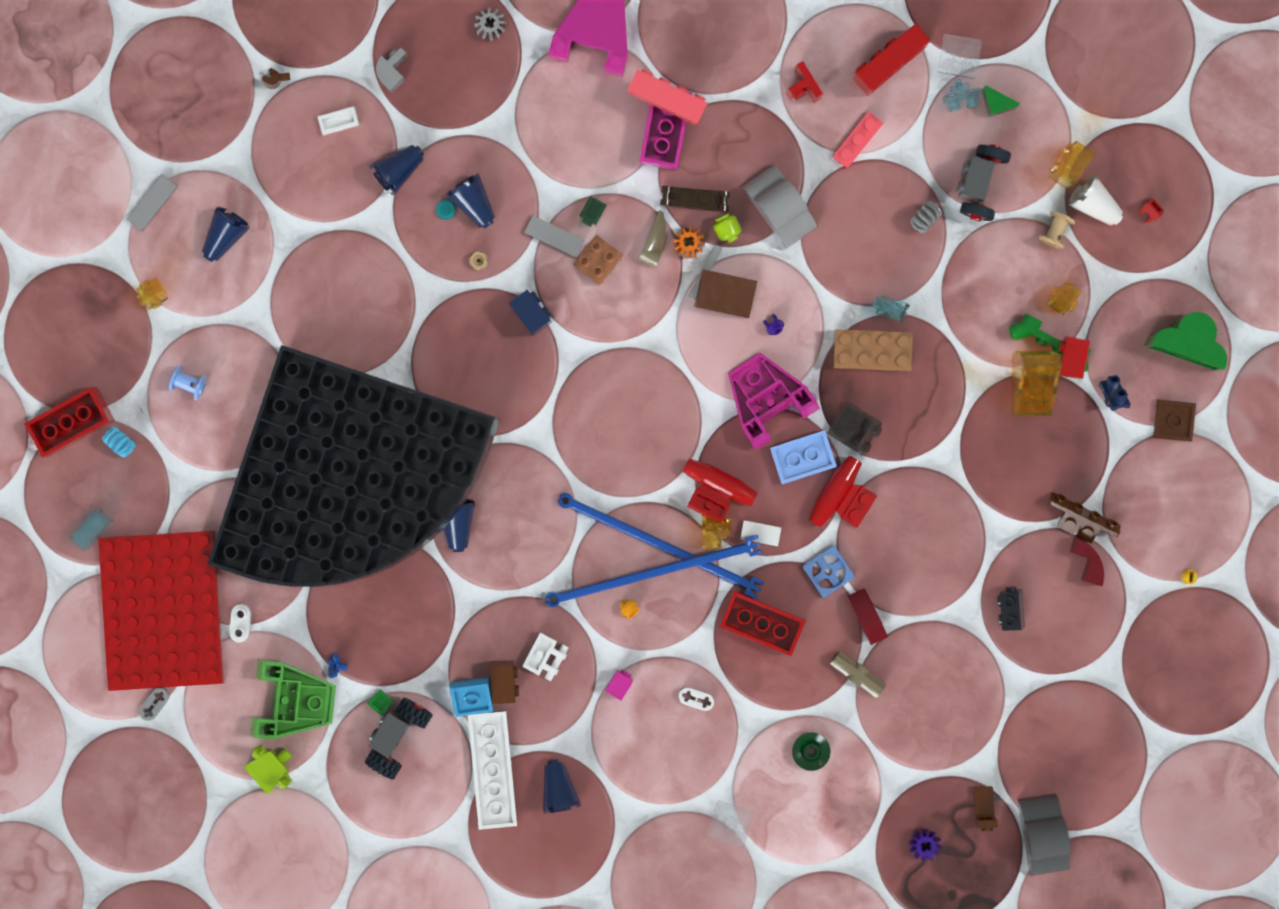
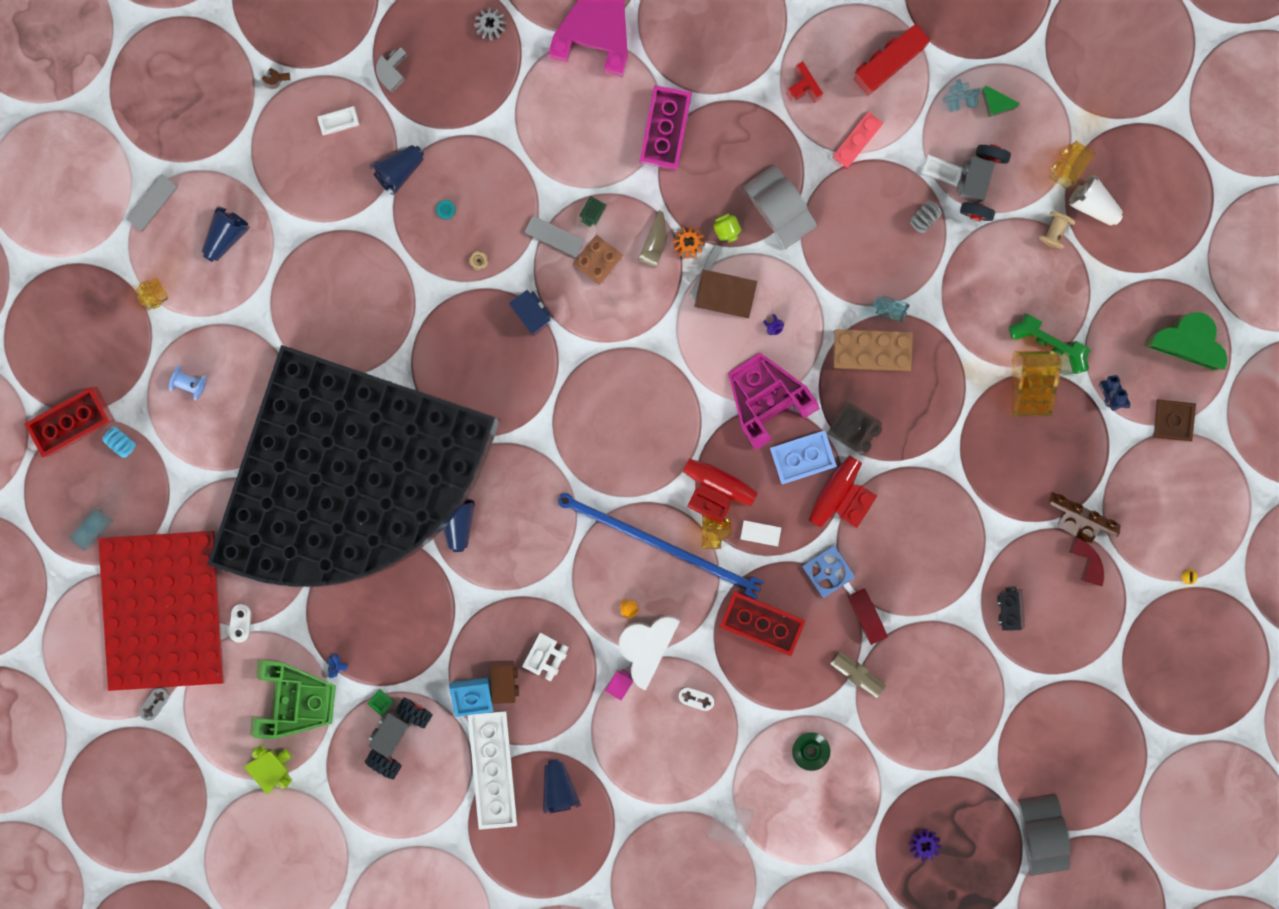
dark blue cone [446,173,495,229] -> none
blue hinge [545,535,763,607] -> none
coral brick [627,69,707,126] -> none
dark brown plate [660,186,730,211] -> none
clear plate [937,34,982,79] -> none
reddish brown bracket [973,786,998,831] -> none
clear yellow brick [1048,280,1081,315] -> none
red brick [1055,336,1090,379] -> none
red tile [1139,197,1164,223] -> none
none -> white brick [619,615,680,691]
none -> white tile [921,154,962,187]

